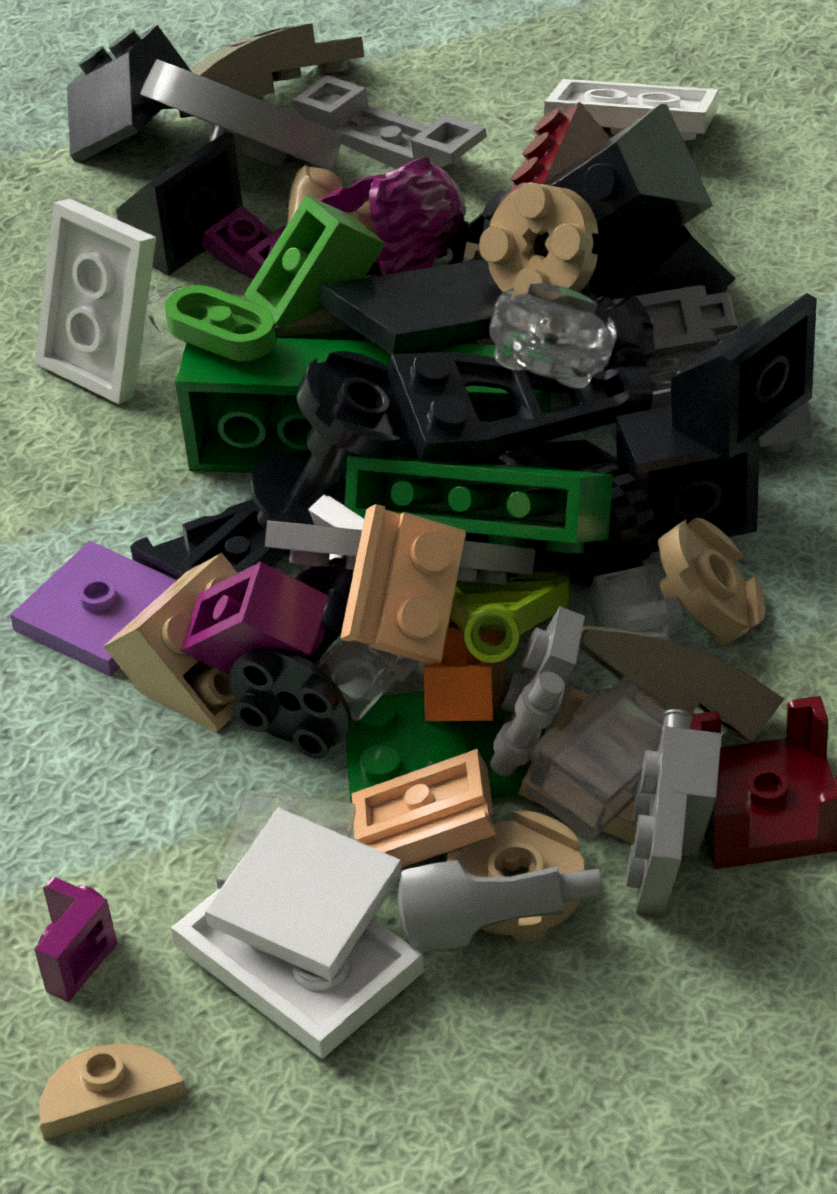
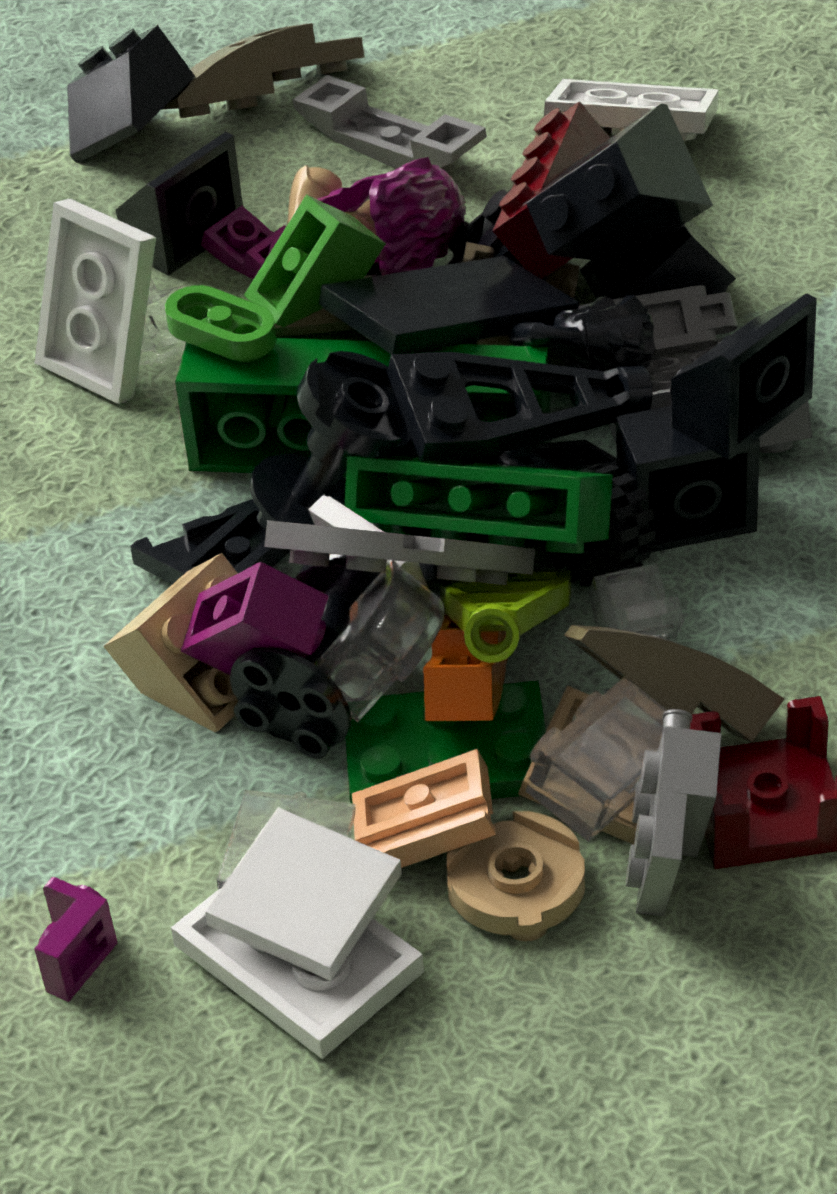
medium lavender plate [10,540,177,676] -> none
tan plate [39,1043,187,1140] -> none
light grey piece [140,59,343,172] -> none
light nougat plate [340,504,466,664] -> none
light grey animal [398,860,603,950] -> none
tan plate [479,182,598,306] -> none
clear plate [489,283,617,388] -> none
light grey plate [490,606,585,777] -> none
tan plate [658,518,766,646] -> none

